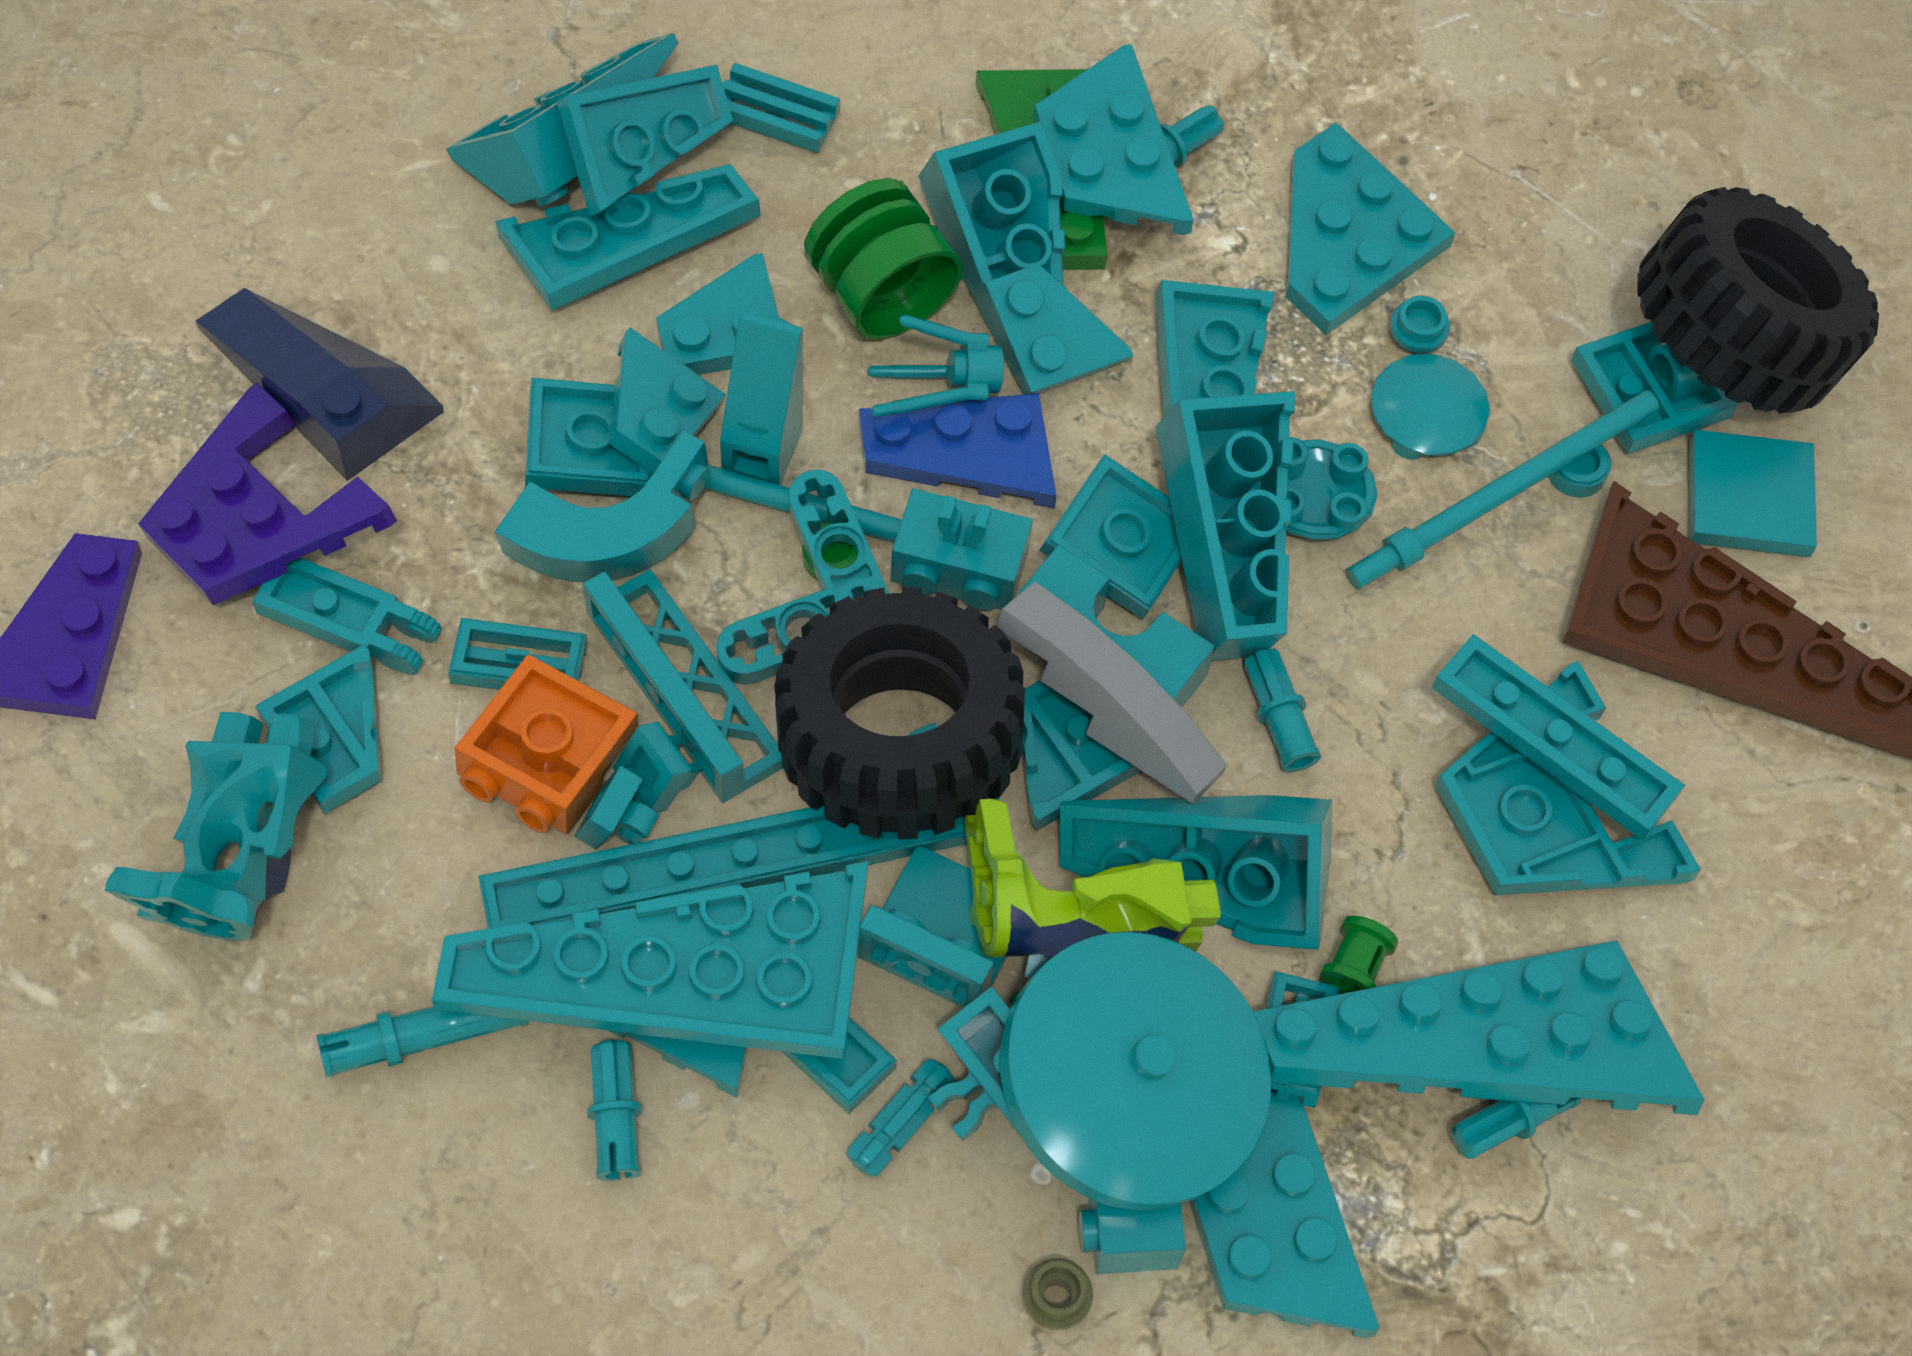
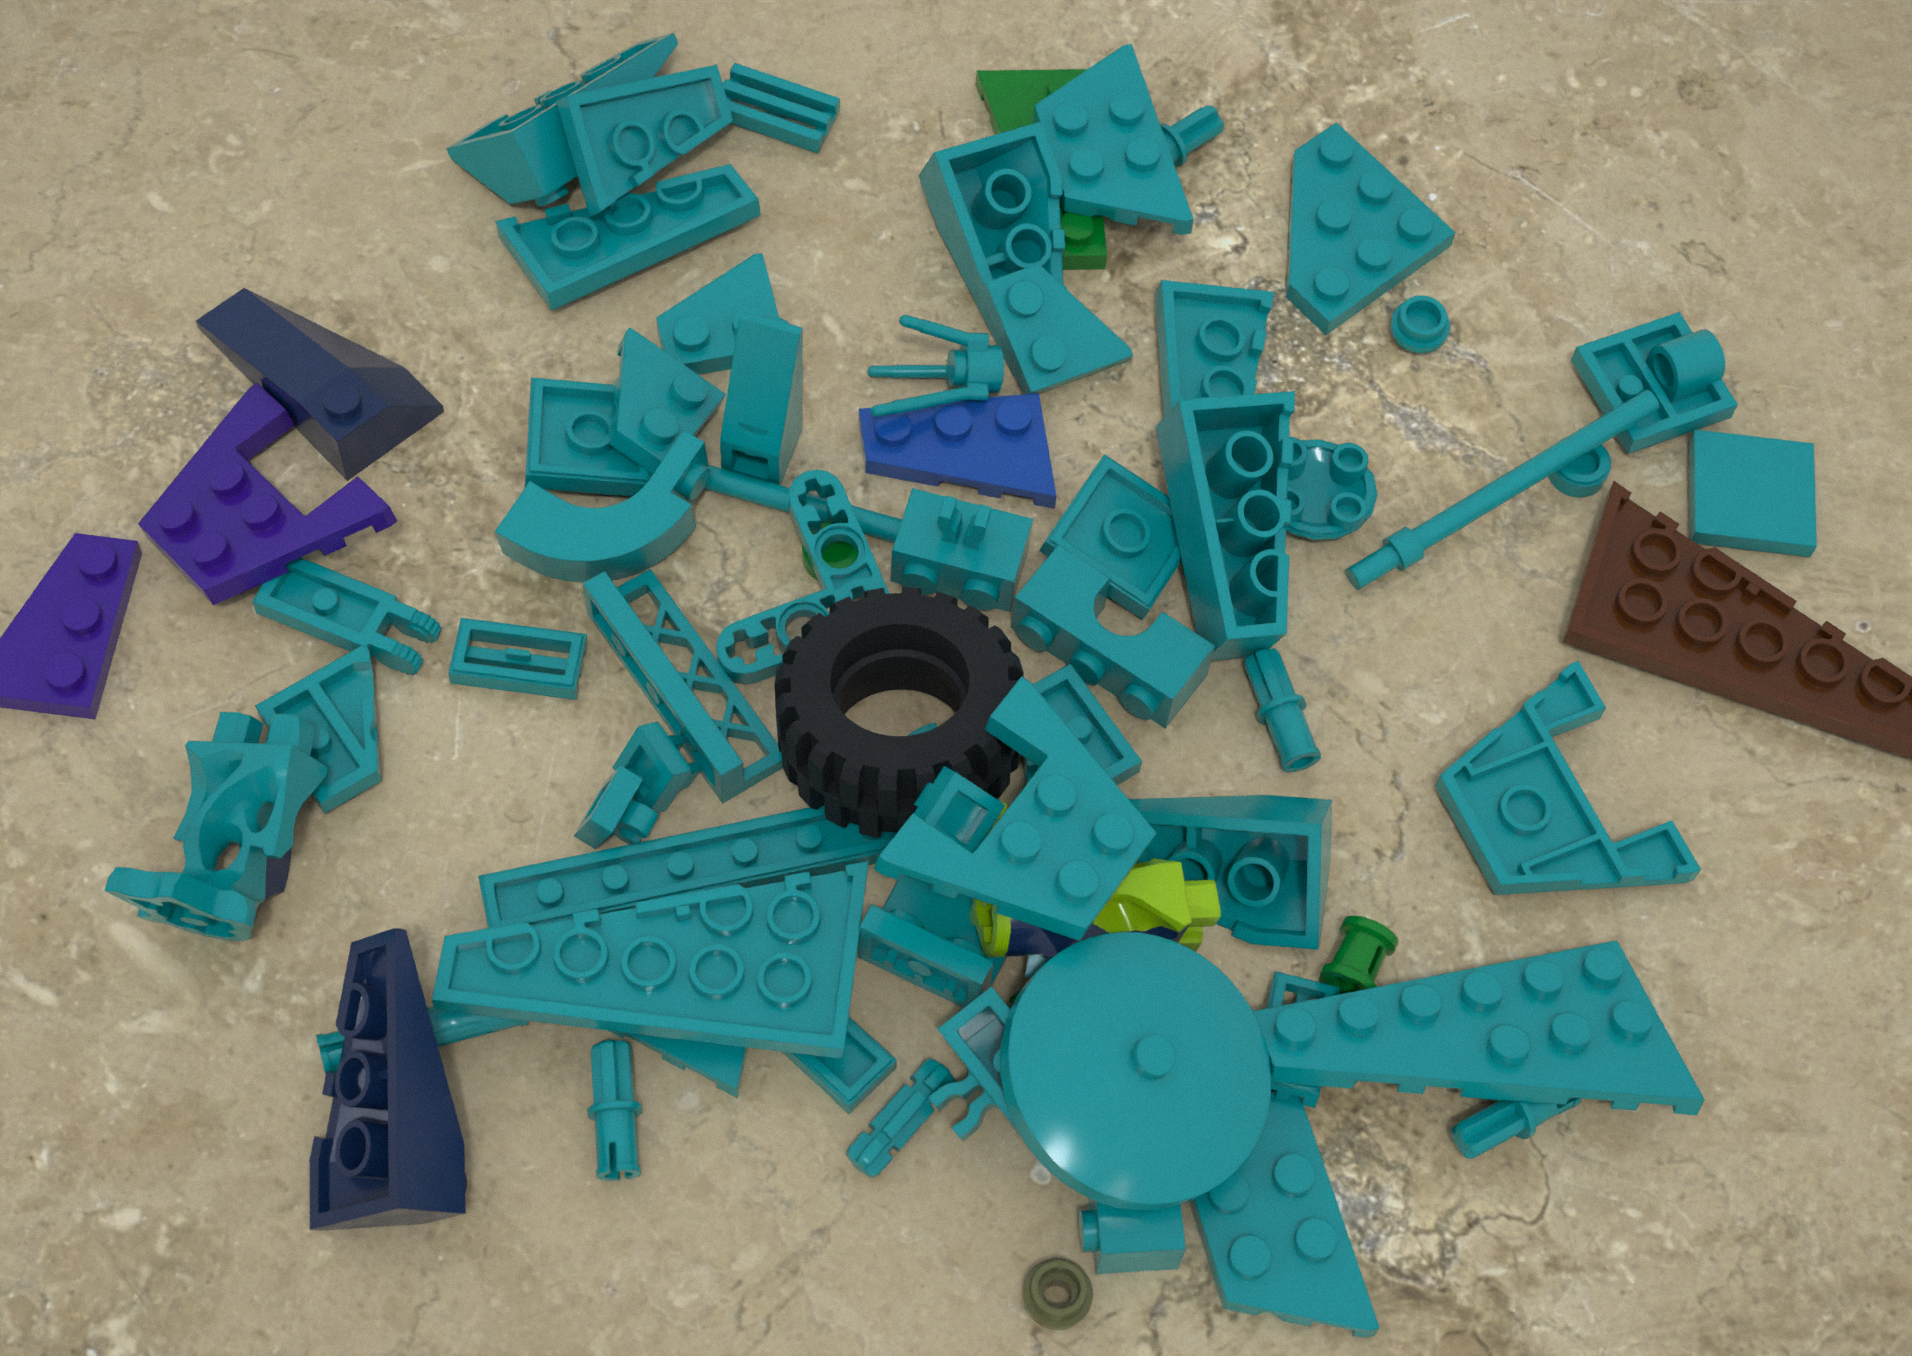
orange plate [454,654,638,835] -> none
green wheel [804,178,963,340] -> none
light grey slope [996,582,1227,804] -> none
teal dish [1371,354,1490,460] -> none
teal plate [1432,634,1685,841] -> none
black tyre [1637,187,1879,414] -> none
none -> dark blue wedge [310,928,467,1231]
none -> teal wing [874,677,1156,941]
none -> teal tile [913,766,1005,853]

